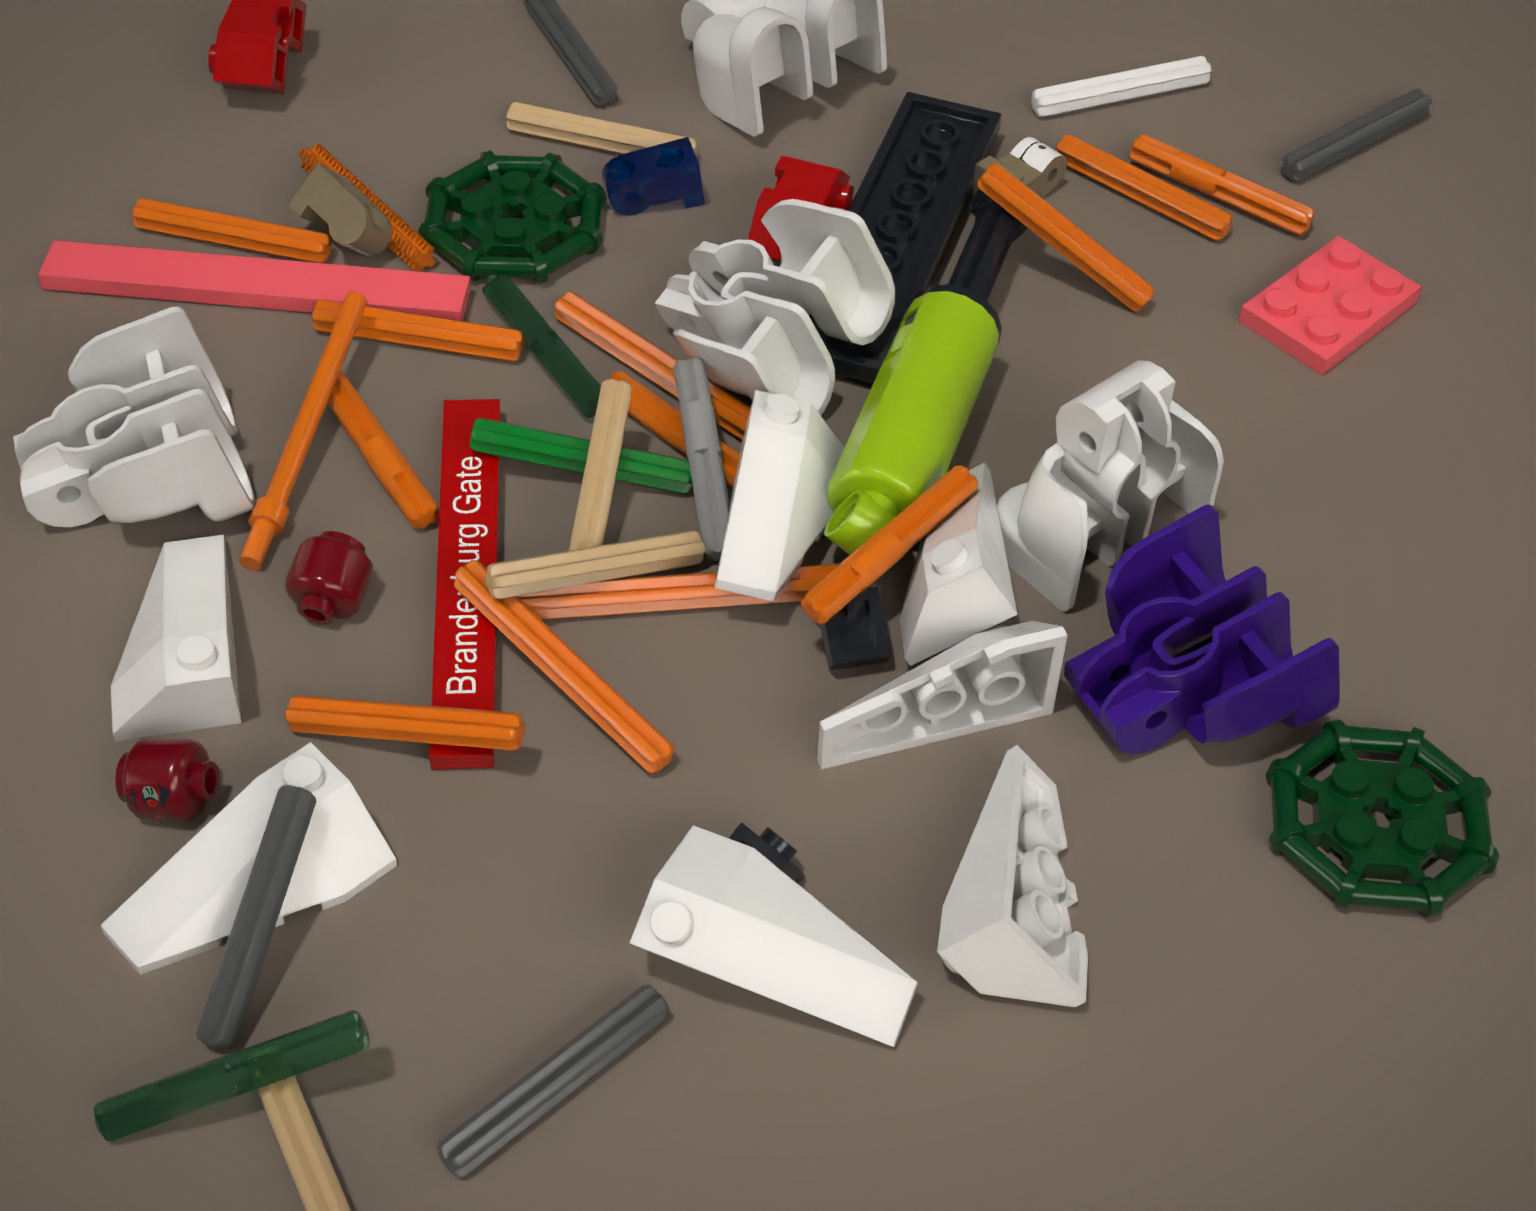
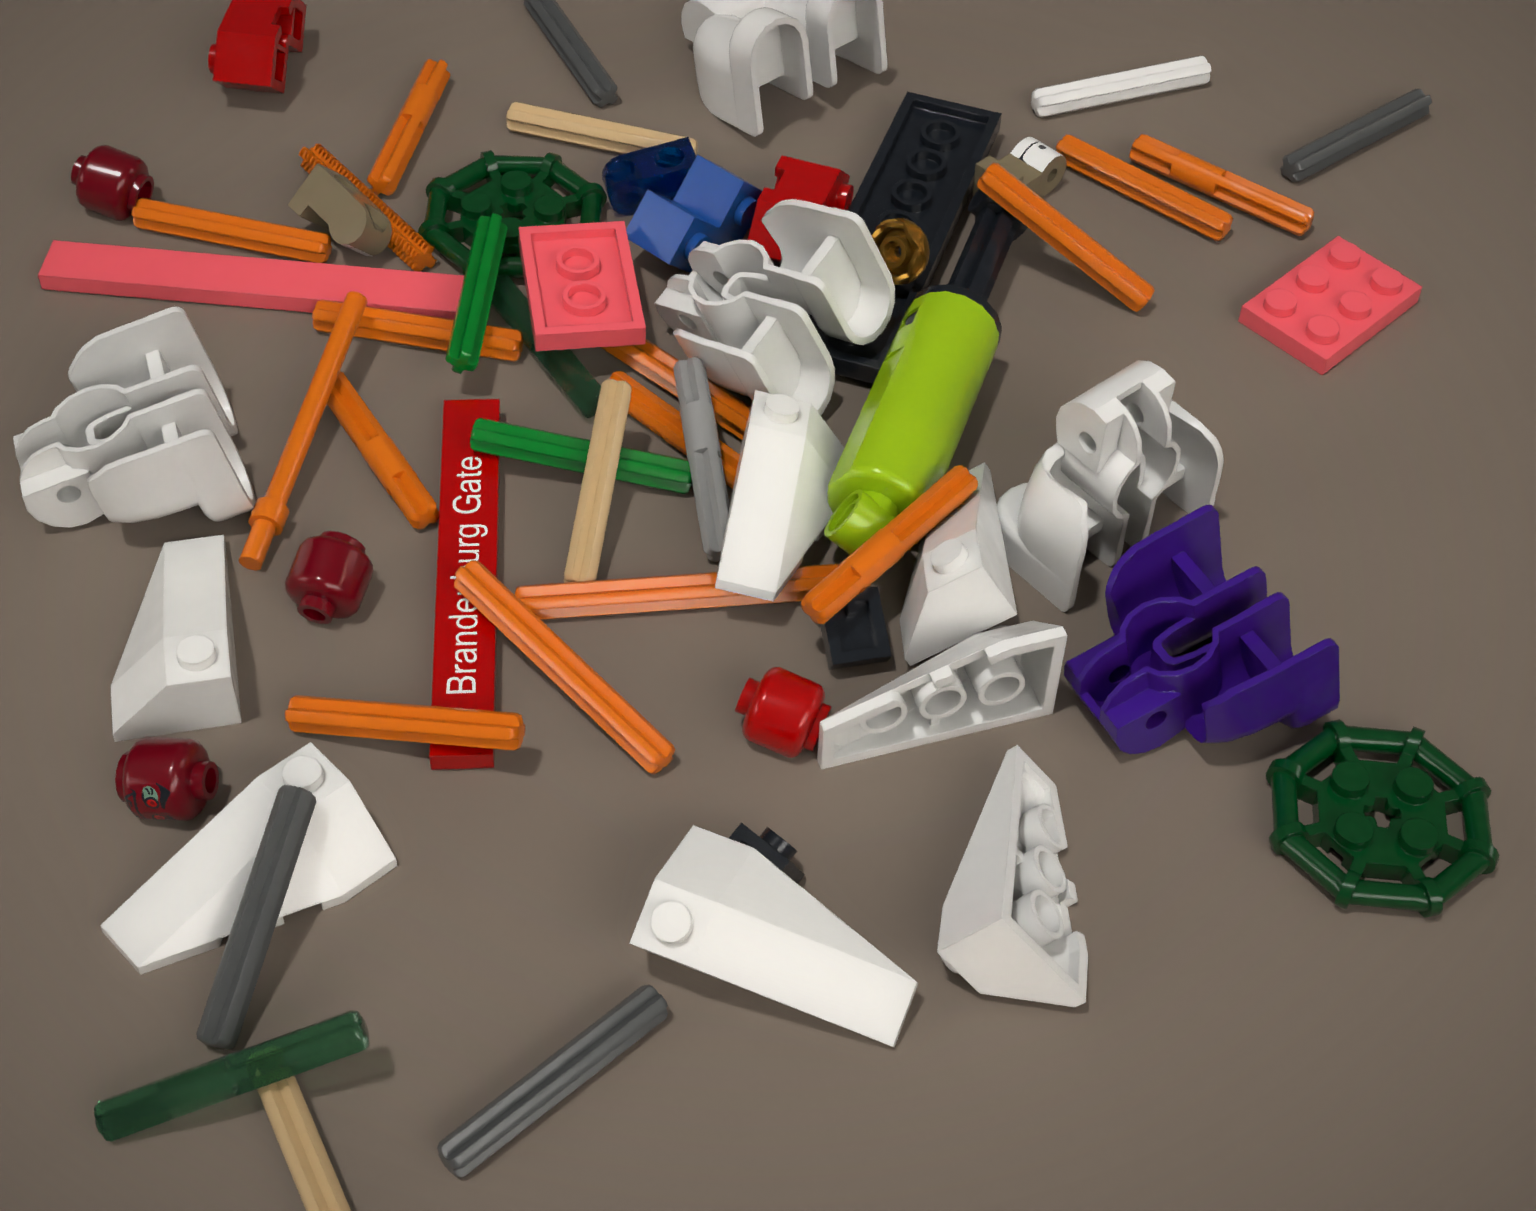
tan axle [485,530,706,600] -> none
none -> dark red head [71,145,154,221]
none -> orange axle [367,59,451,196]
none -> green axle [445,213,508,374]
none -> coral plate [519,221,646,351]
none -> blue brick [626,154,763,273]
none -> red head [735,667,832,758]
none -> pearl gold plate [871,218,930,285]

